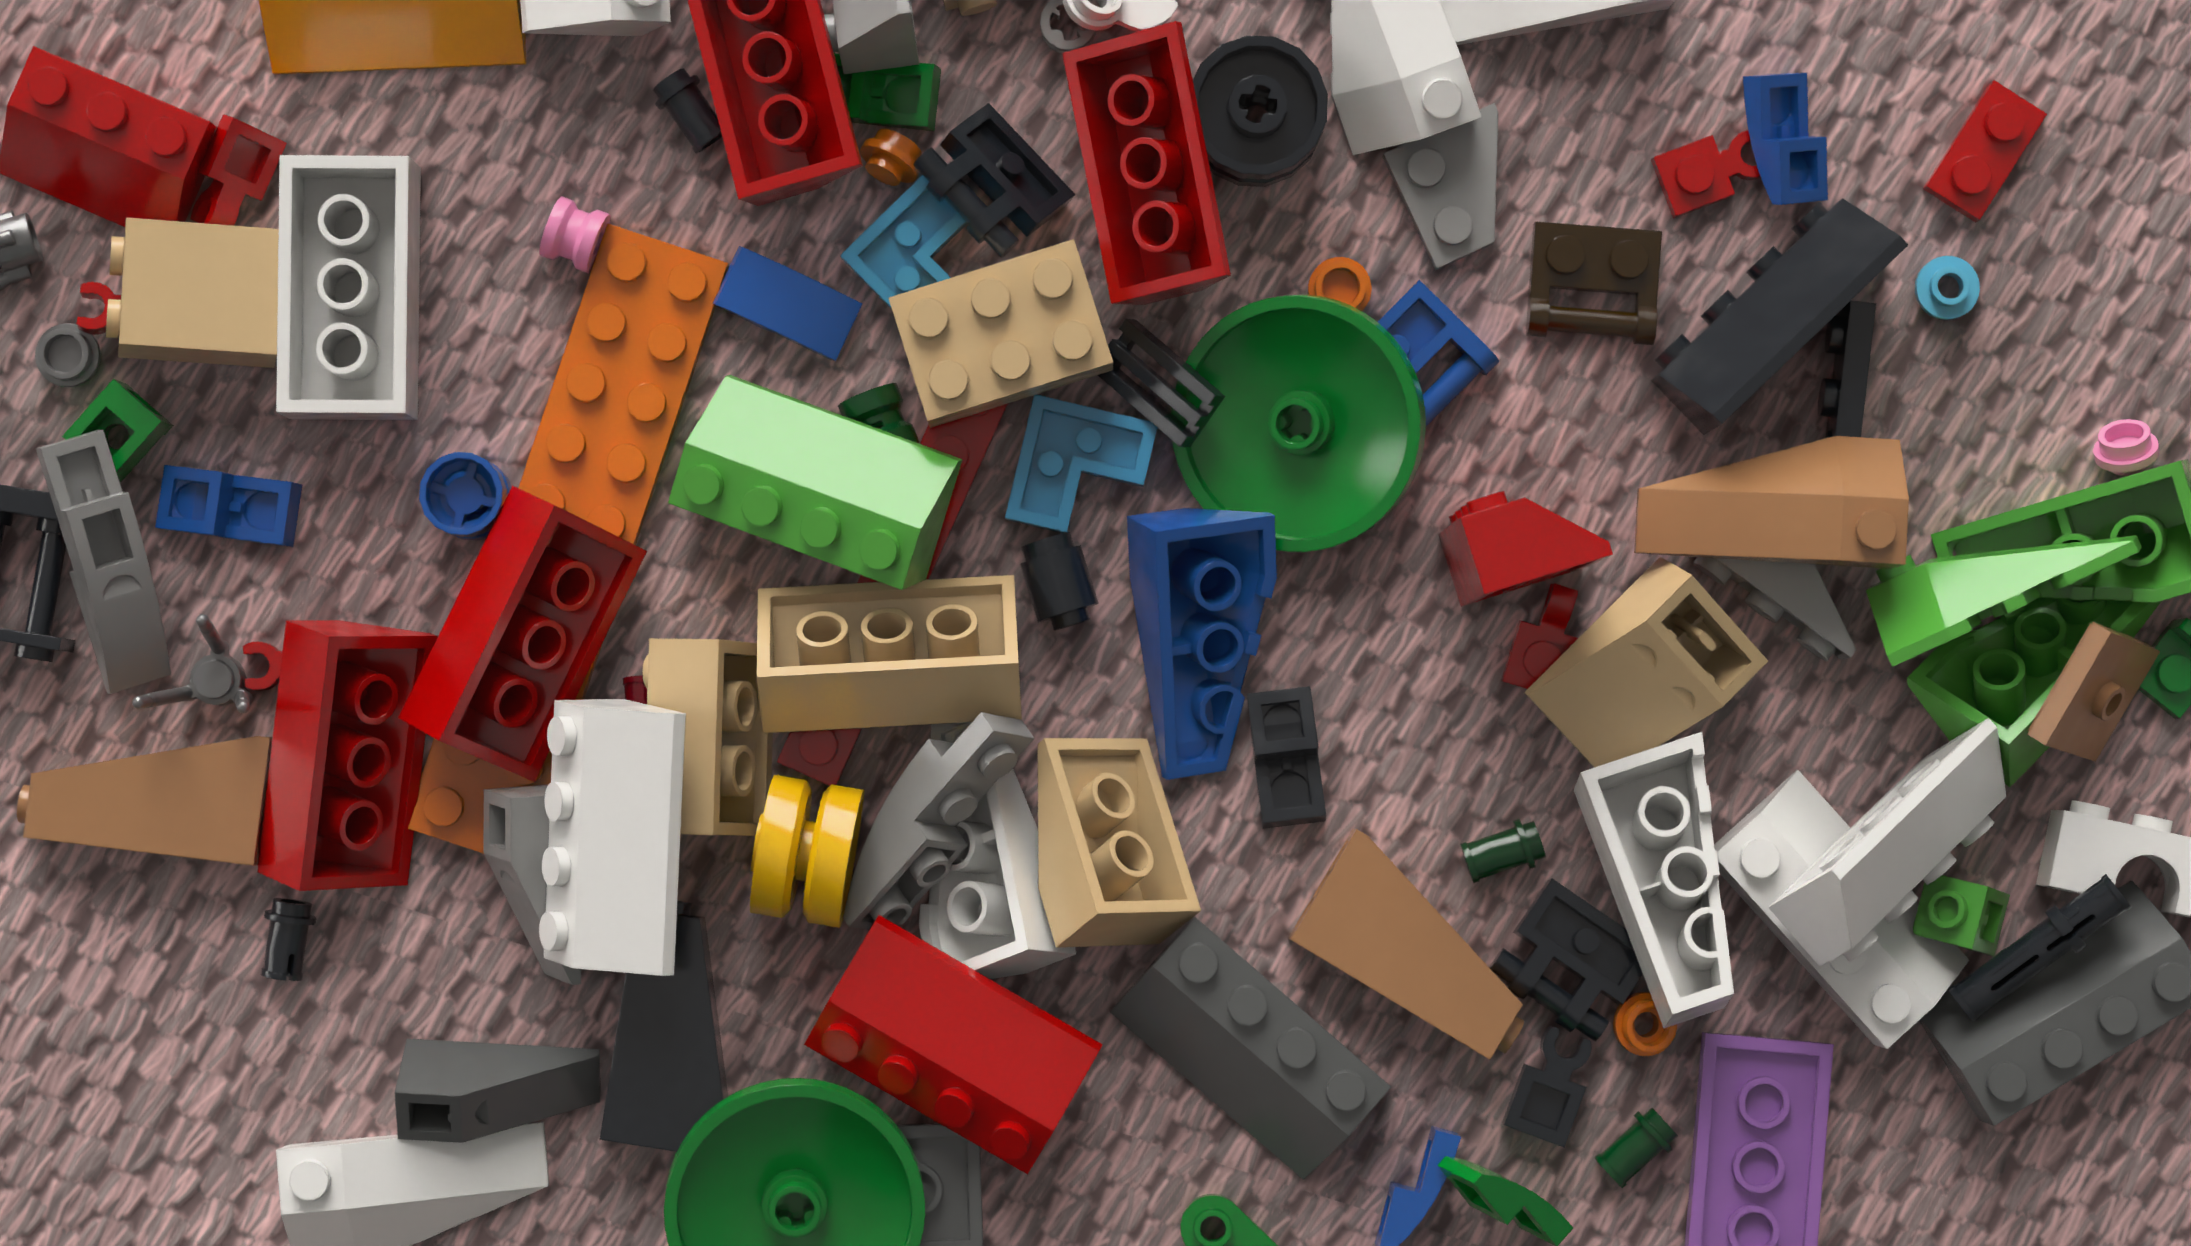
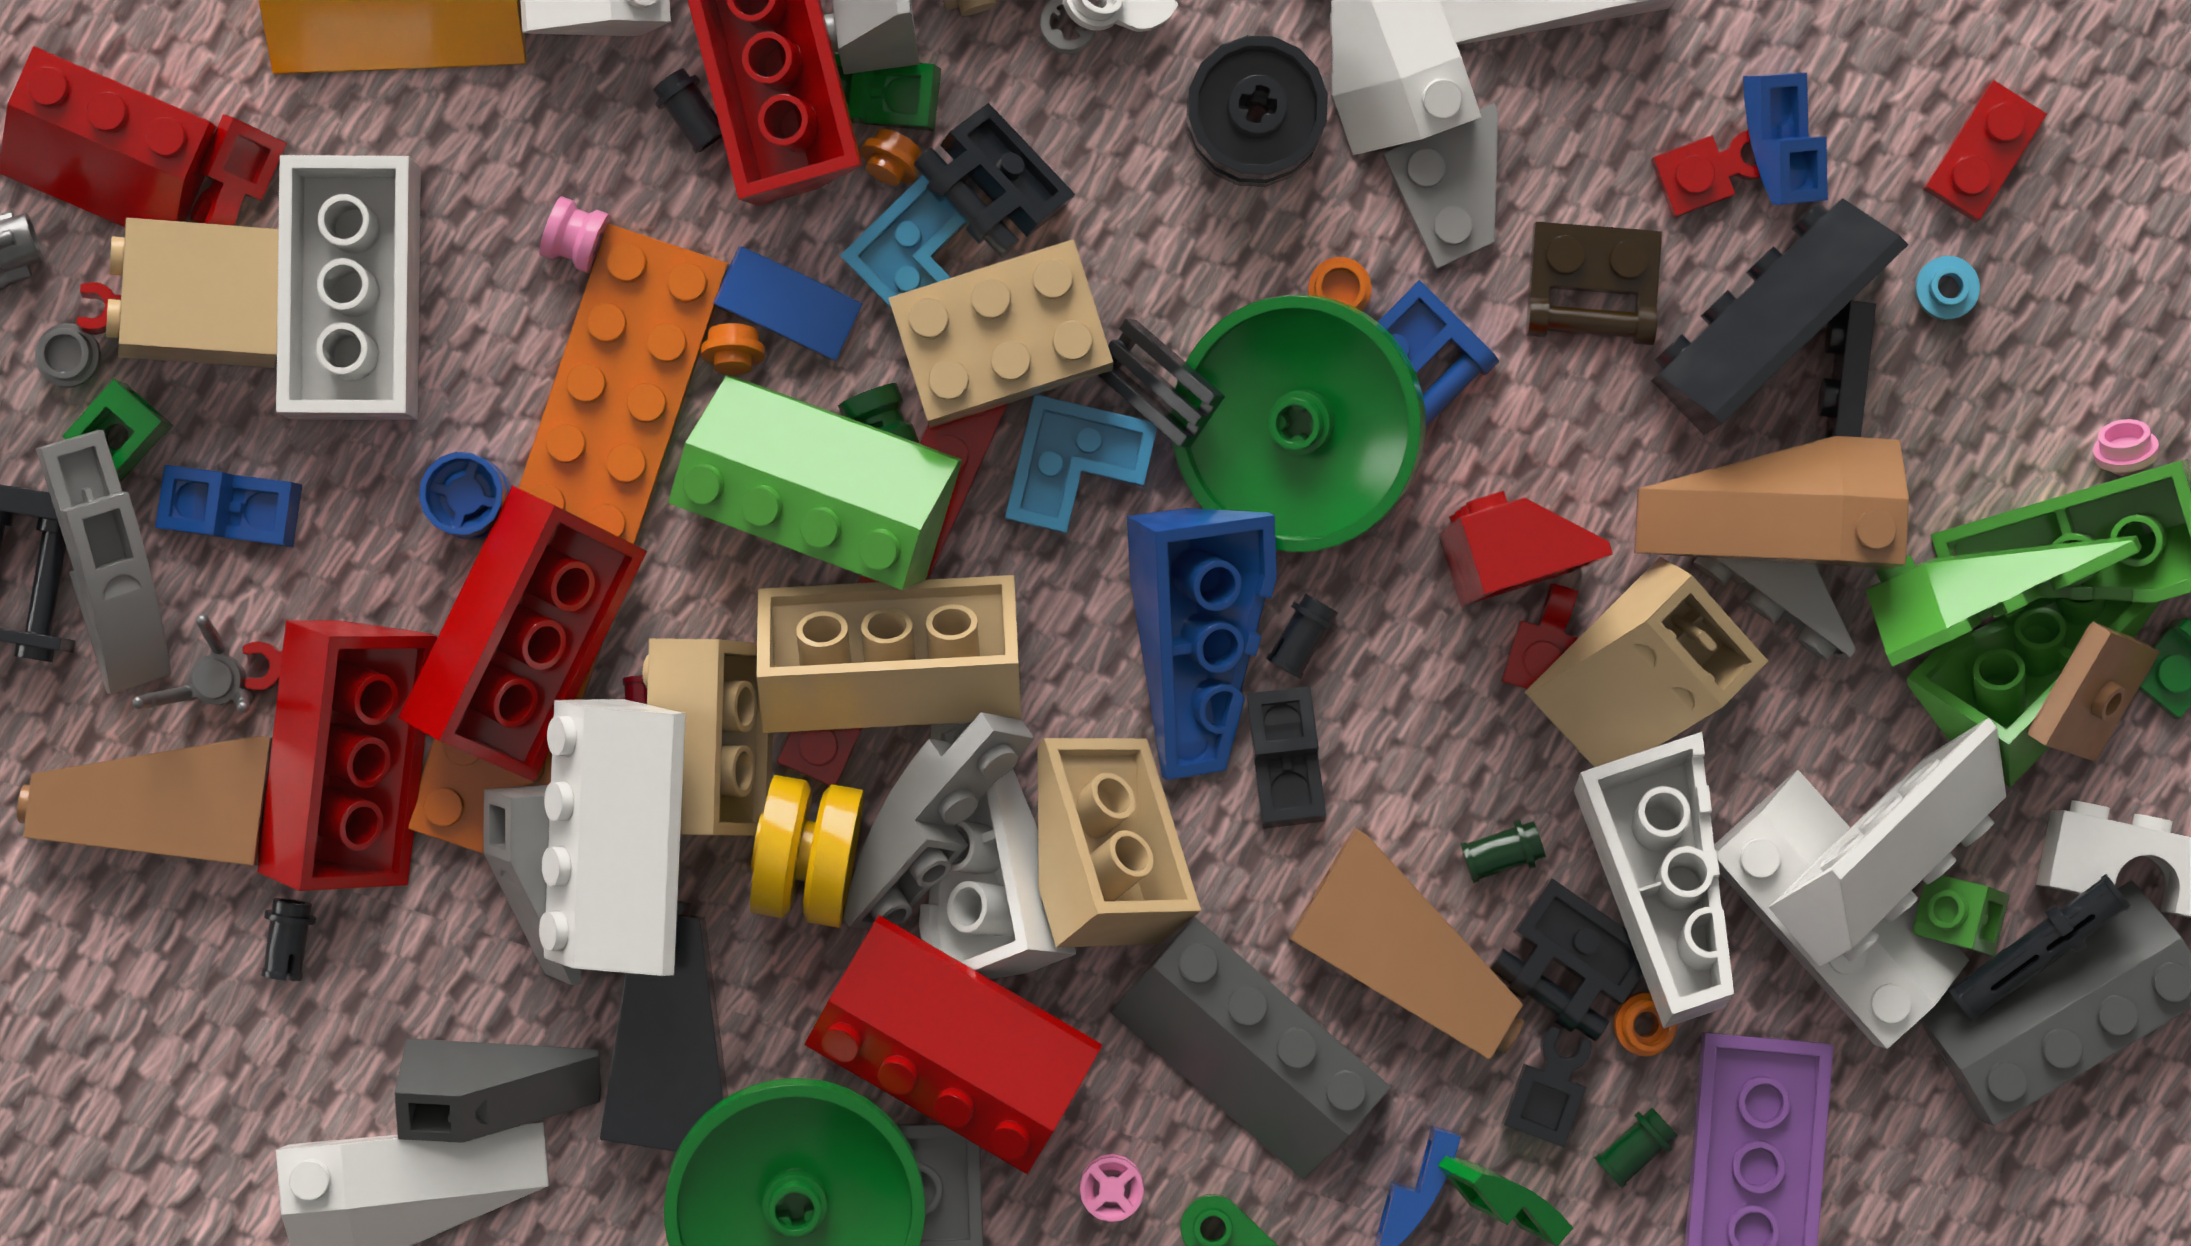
black brick [1020,532,1099,631] -> none
red slope [1062,21,1231,305] -> none
none -> orange plate [701,323,765,375]
none -> bright pink wheel [1080,1154,1144,1222]
none -> black pin [1266,593,1338,679]

